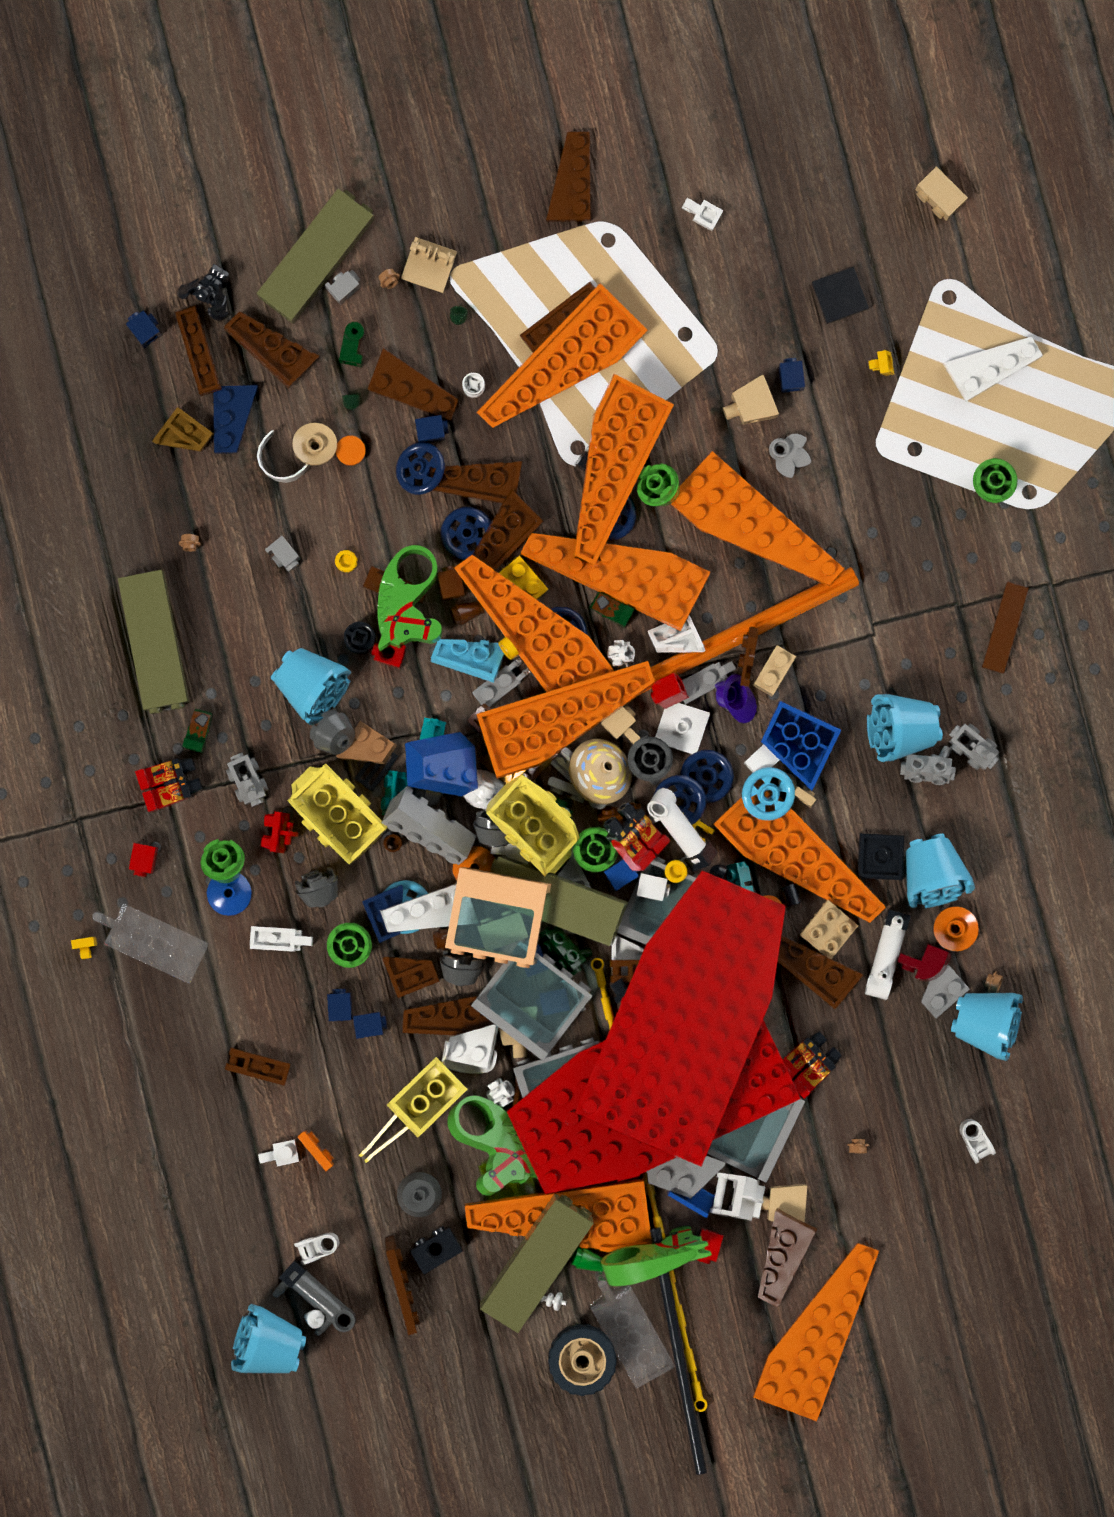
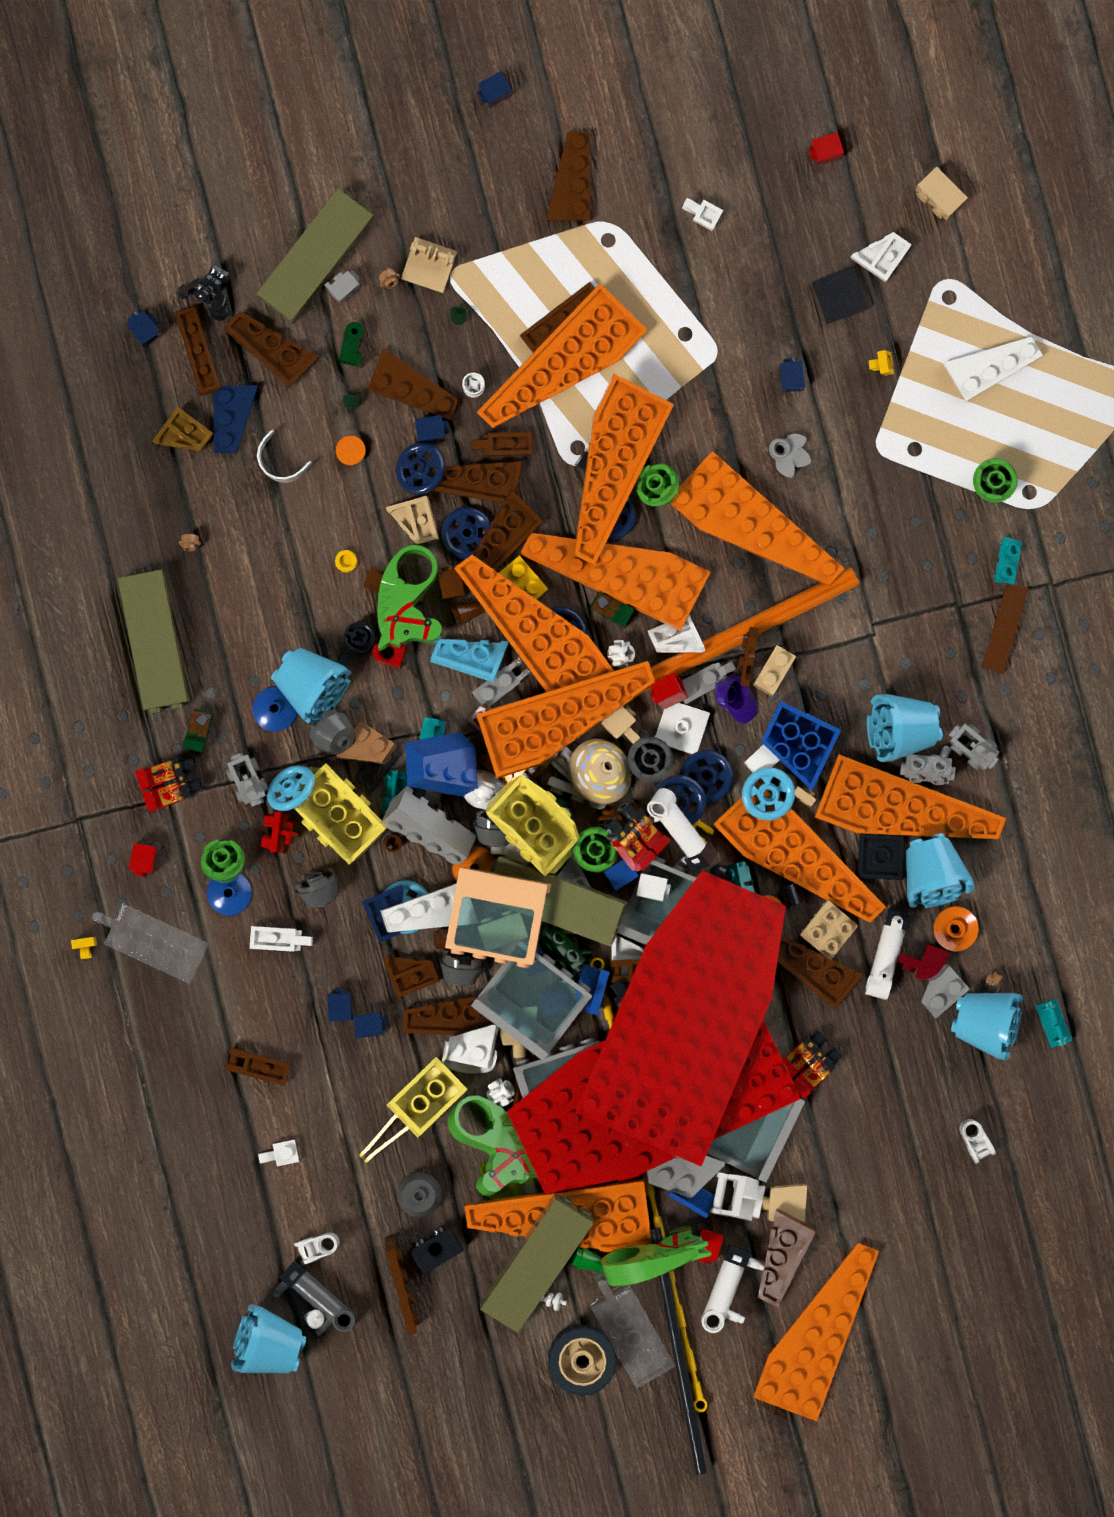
light grey brick [265,536,301,572] -> none
tan dish [292,423,337,466] -> none
orange plate [298,1130,334,1171] -> none
bright green cone [327,923,372,968] -> none
yellow tile [498,637,519,660] -> none
yellow tile [665,860,687,883] -> none
tan torso [723,375,779,425] -> none
medium nougat plate [847,1139,869,1154] -> none
none -> blue dish [253,687,297,731]
none -> medium azure plate [267,765,315,811]
none -> tan wing [386,496,439,545]
none -> reddish brown hinge [471,432,533,456]
none -> dark blue brick [477,71,512,108]
none -> blue panel [572,965,609,1015]
none -> white piece [701,1244,765,1333]
none -> red brick [808,132,844,166]
none -> orange wing [815,754,1006,839]
none -> white wing [851,232,911,282]
none -> teal hinge [993,537,1022,585]
none -> teal hinge [1035,999,1072,1048]

